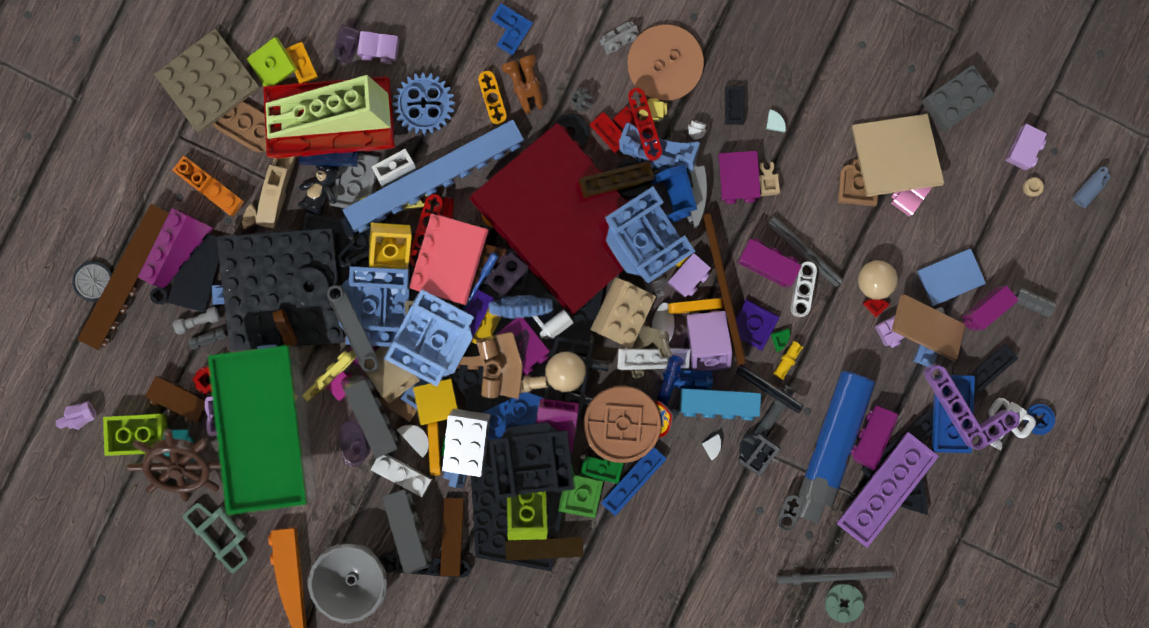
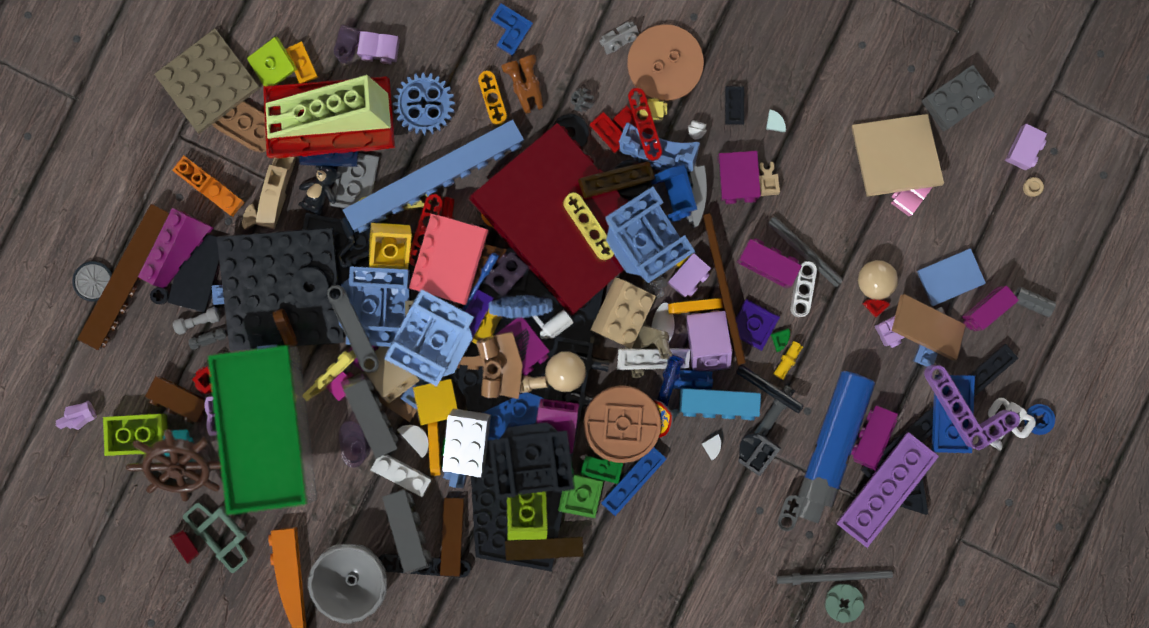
white brick [372,149,417,188] -> none
medium nougat plate [837,158,878,207] -> none
sand blue piece [1072,167,1110,208] -> none
none -> dark red piece [169,530,200,564]
none -> light yellow beam [563,193,614,260]

